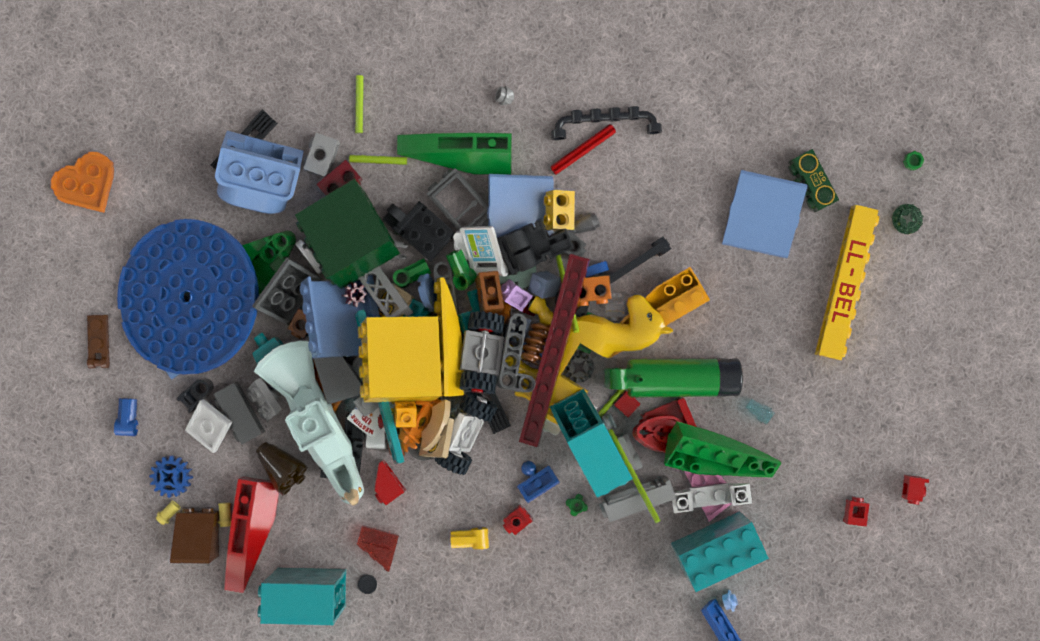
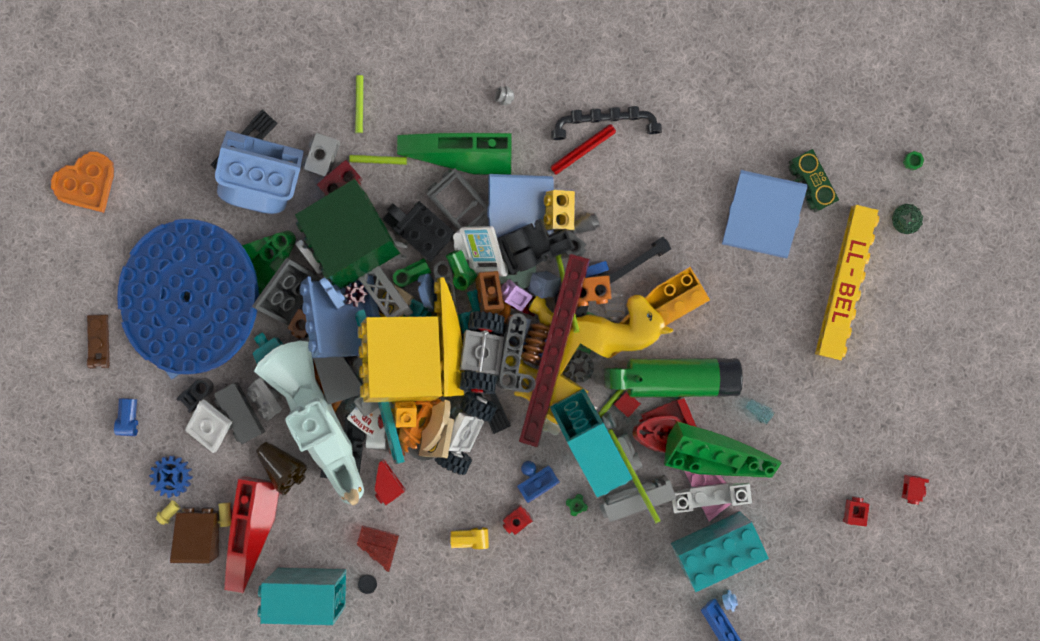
none -> light blue plate [319,277,345,310]

